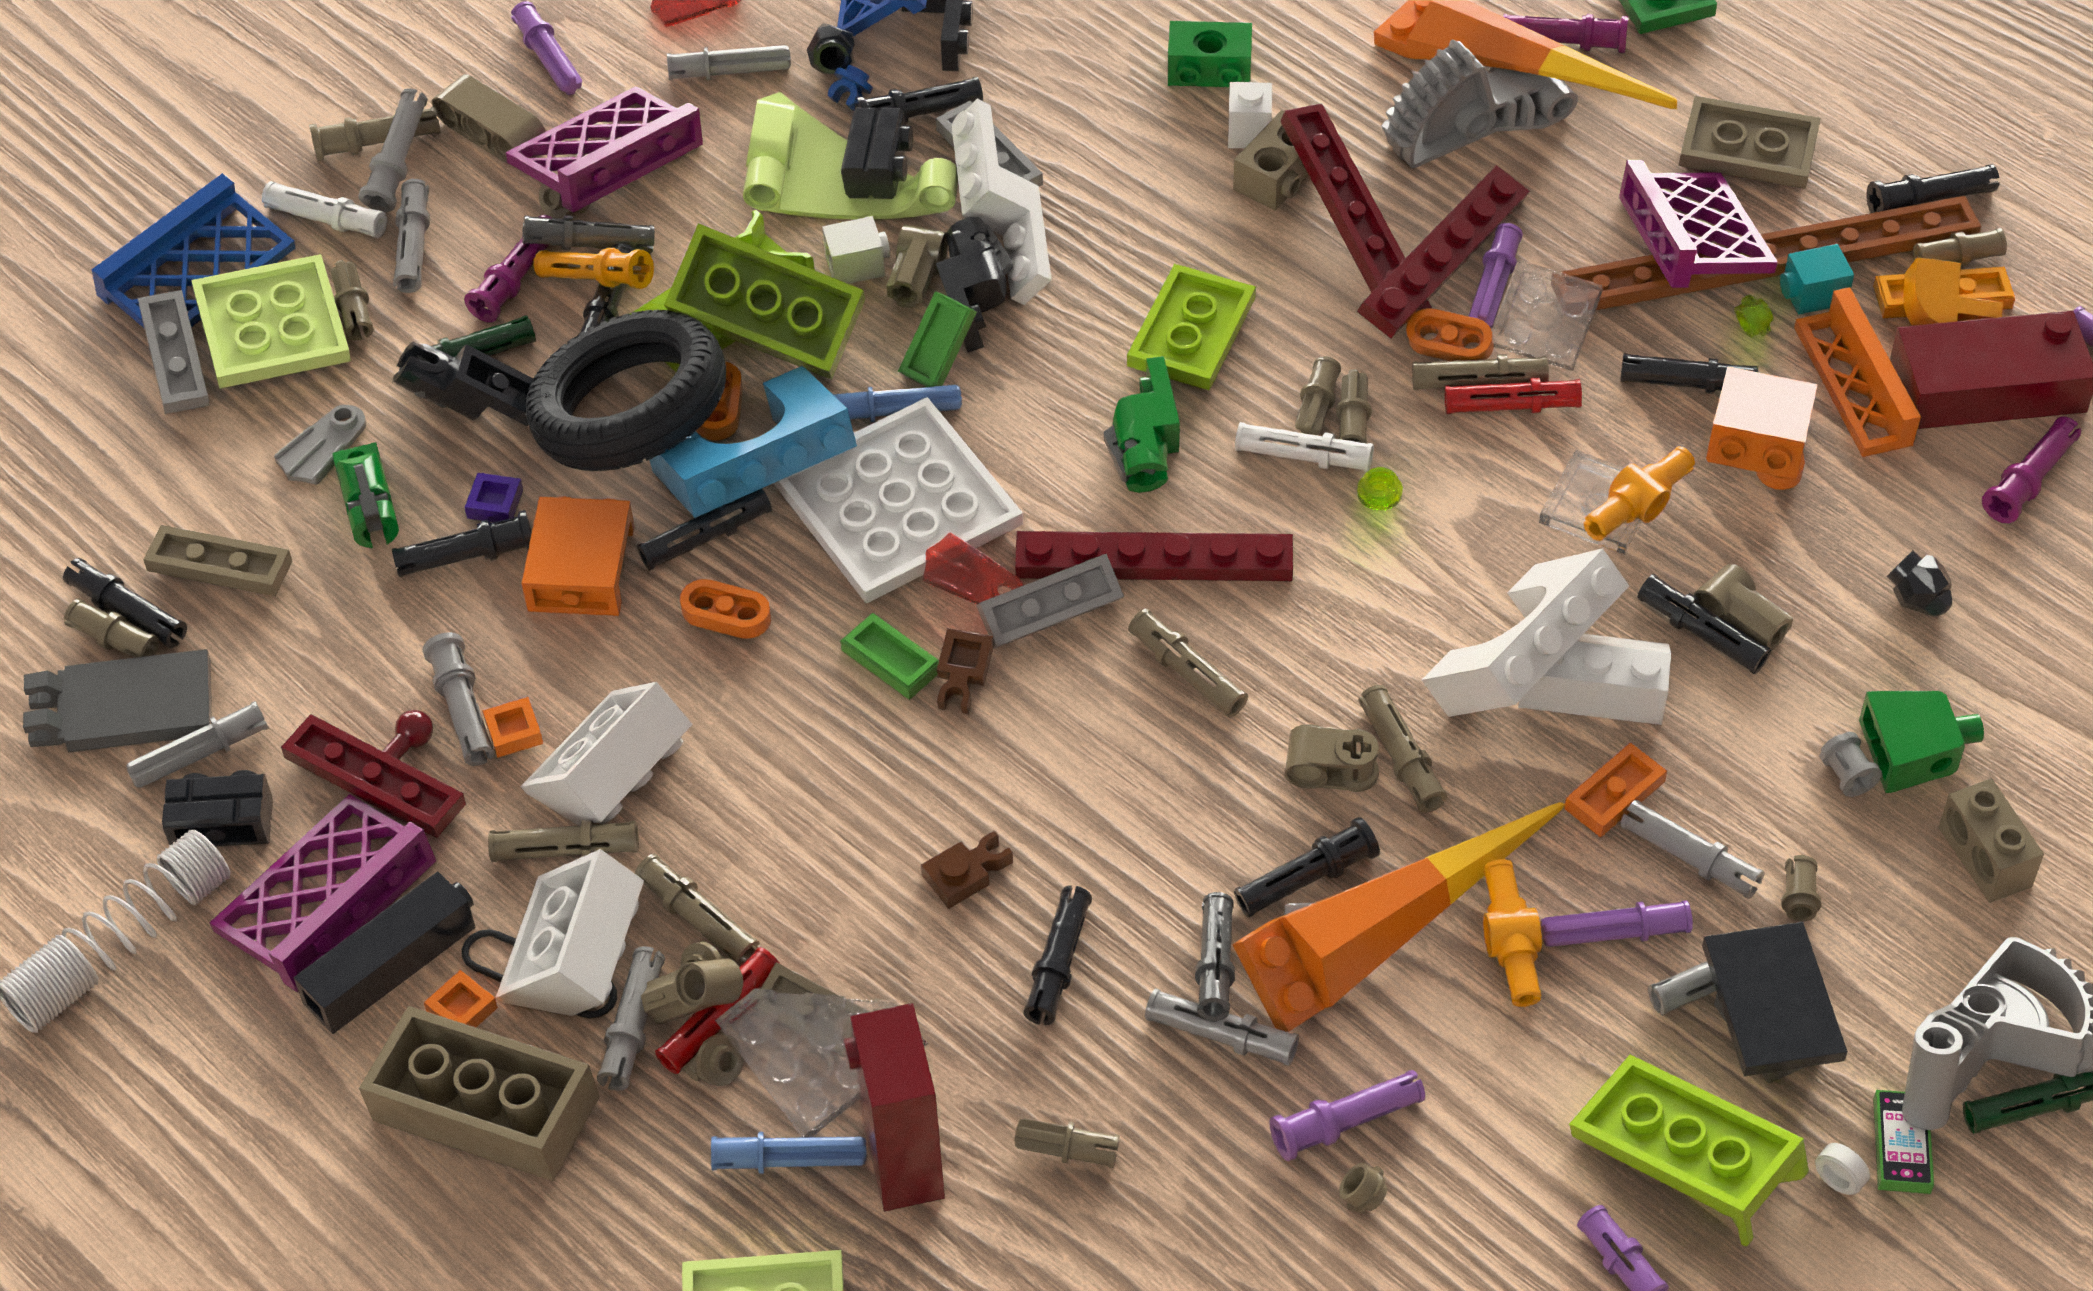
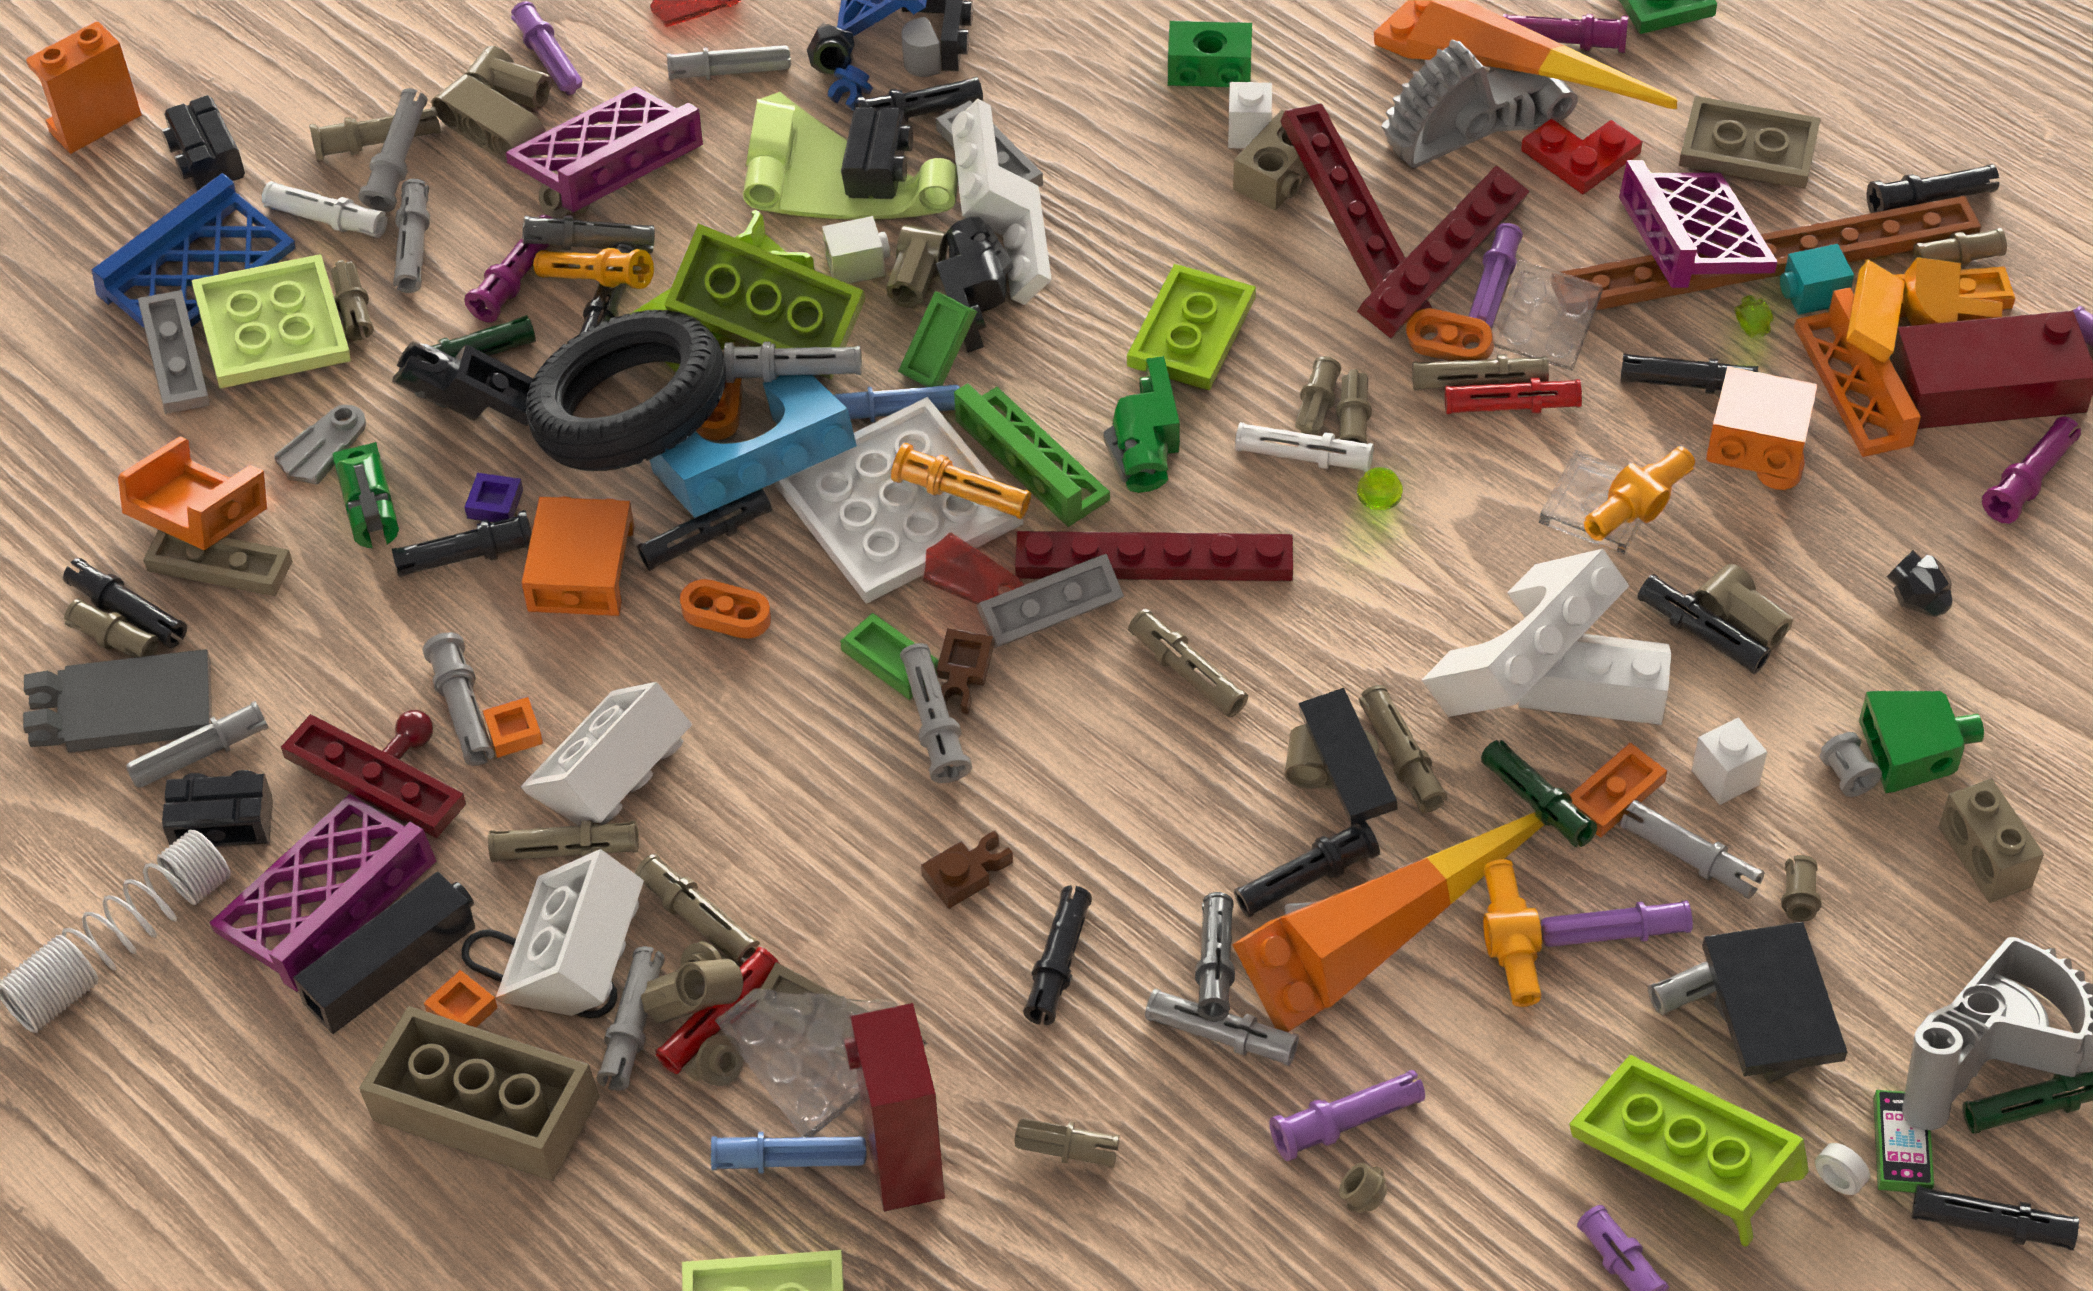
none -> orange panel [26,22,142,154]
none -> orange panel [118,437,267,550]
none -> black brick [161,95,245,190]
none -> dark tan piece [465,46,552,109]
none -> light grey pin [724,342,862,383]
none -> light orange pin [891,442,1031,519]
none -> light grey pin [900,643,972,783]
none -> light grey brick [901,16,941,77]
none -> bright green fence [954,383,1110,527]
none -> black tile [1299,688,1398,826]
none -> dark green pin [1481,740,1597,848]
none -> red plate [1521,118,1643,195]
none -> white brick [1691,717,1767,805]
none -> light orange tile [1846,260,1905,363]
none -> black pin [1911,1185,2079,1251]

